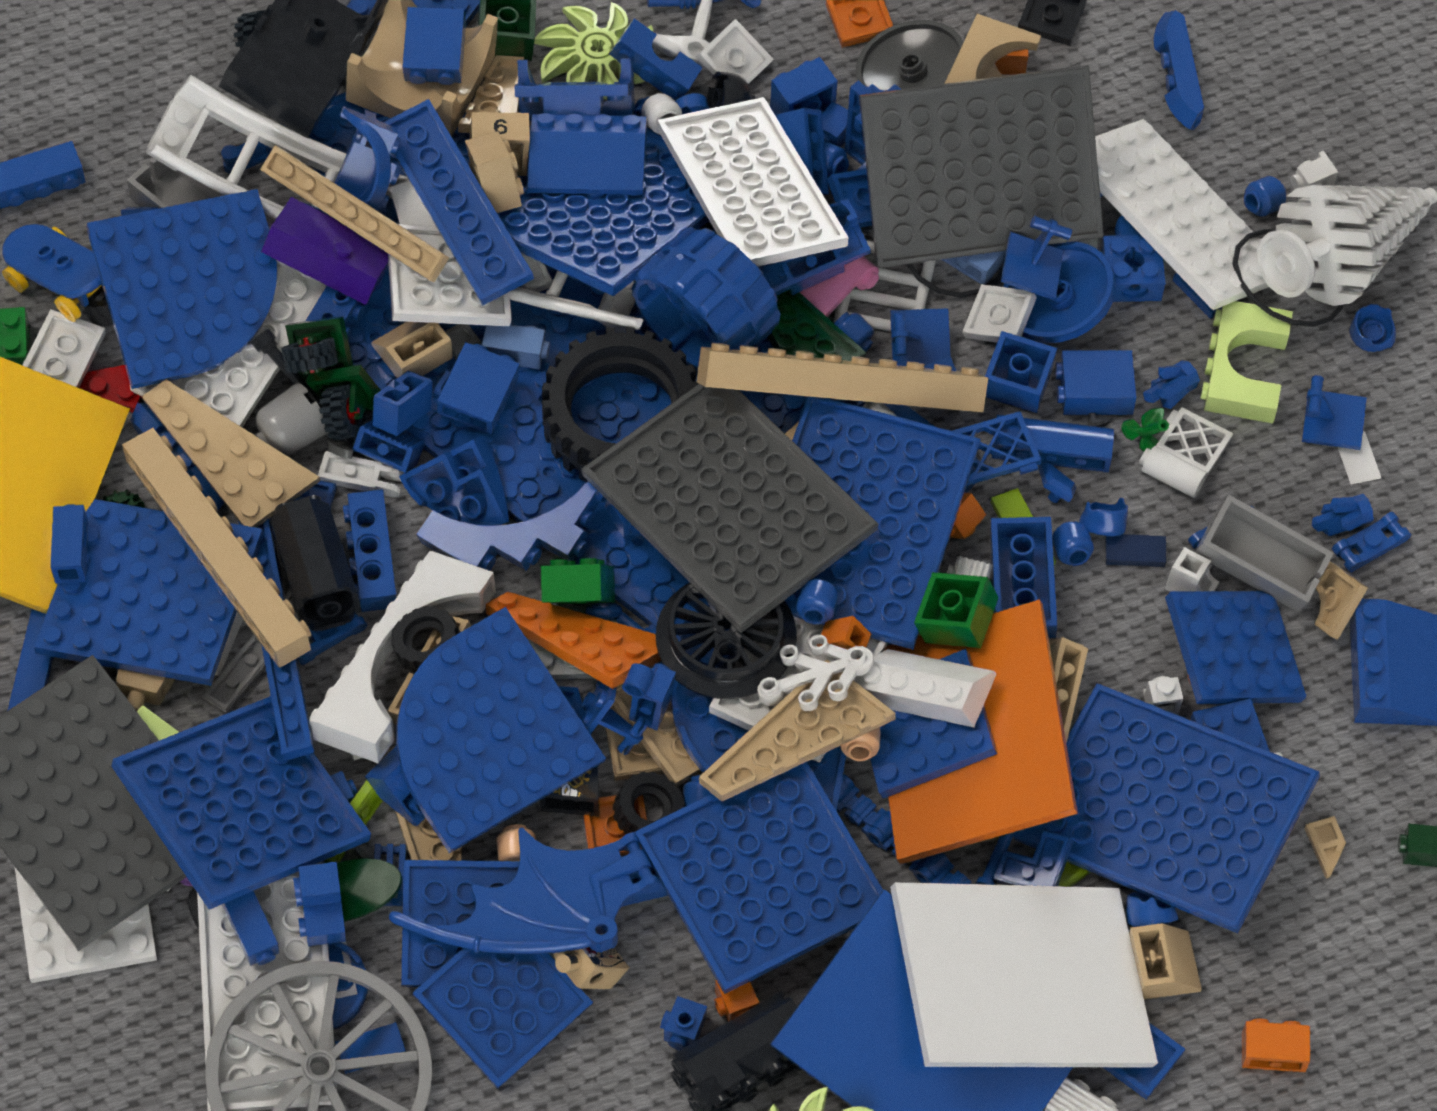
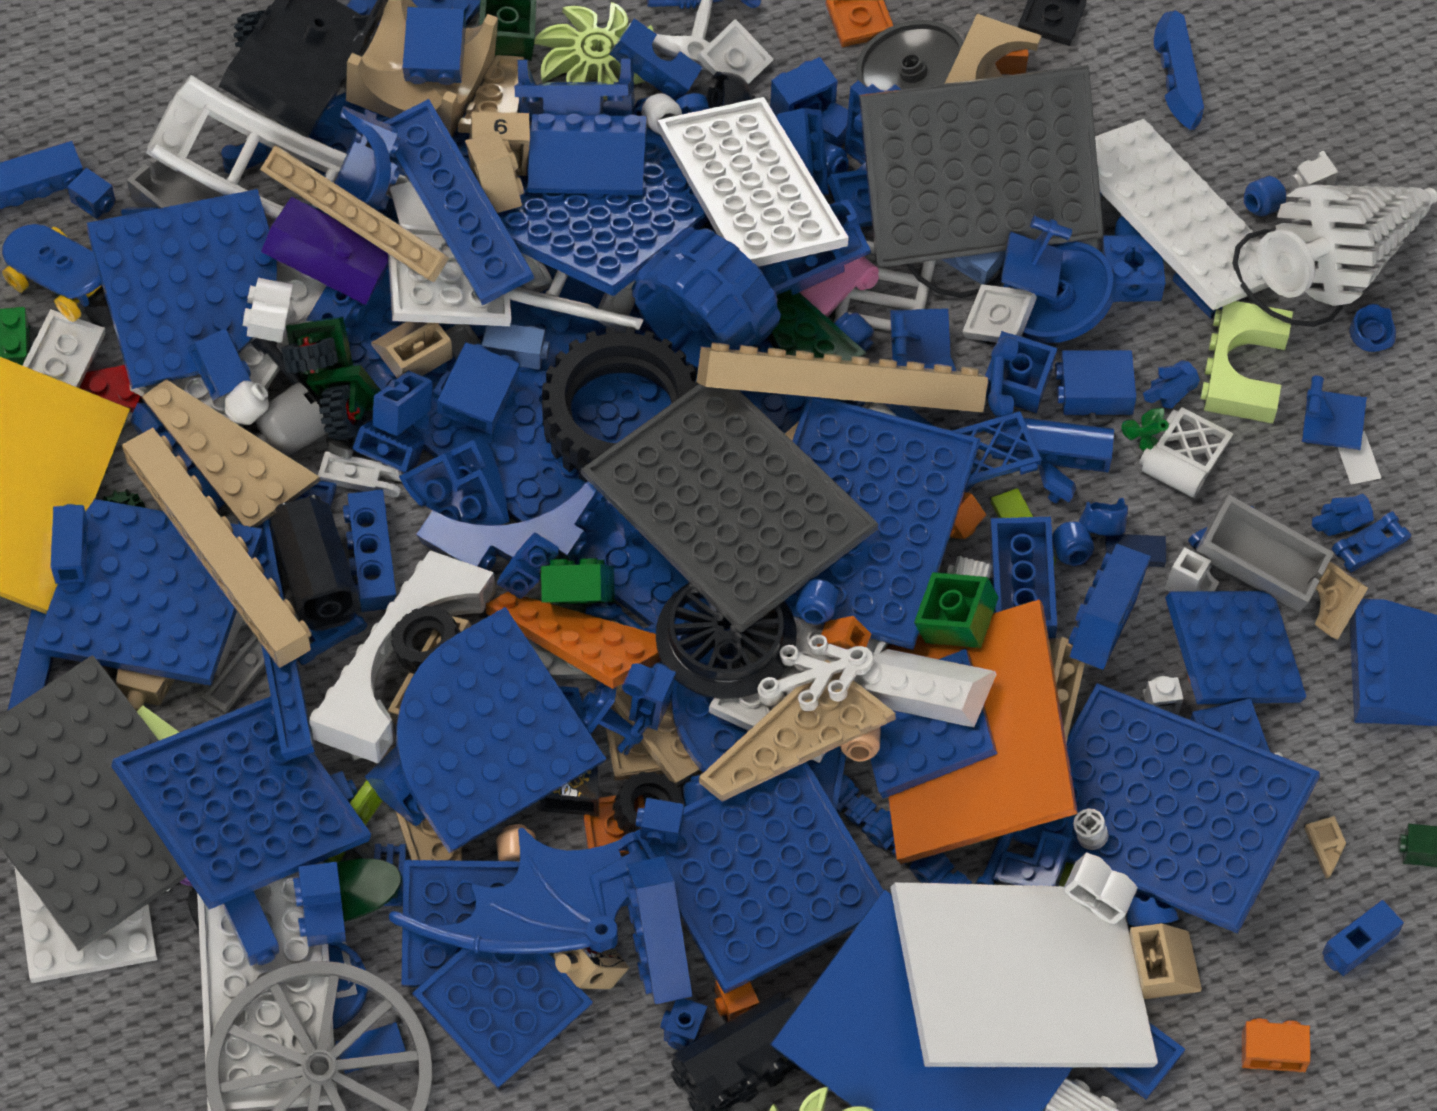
none -> blue brick [67,168,116,219]
none -> blue brick [187,328,251,401]
none -> white head [224,381,269,425]
none -> white brick [242,278,293,343]
none -> blue slope [497,532,559,599]
none -> blue brick [623,856,693,1004]
none -> blue brick [635,798,684,845]
none -> blue bar [988,336,1018,417]
none -> white brick [1063,853,1138,924]
none -> blue brick [1068,544,1151,670]
none -> white wheel [1073,808,1109,850]
none -> blue brick [1322,900,1404,976]

